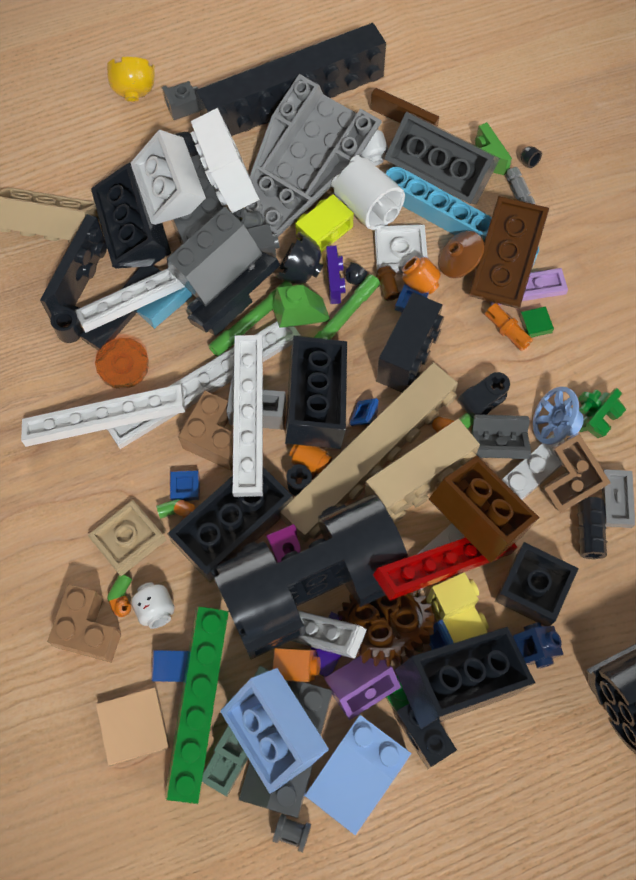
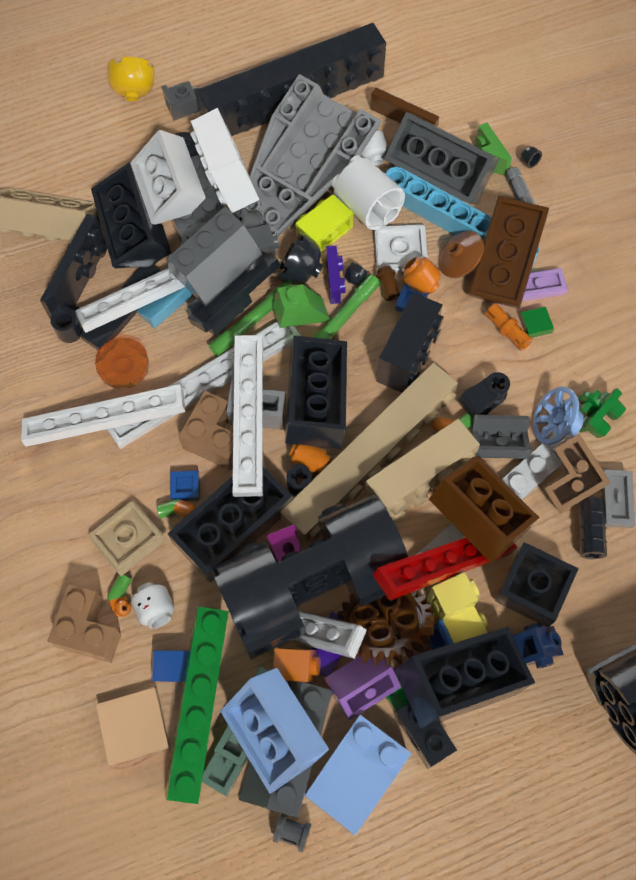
blue slope [350,398,379,426] -> none

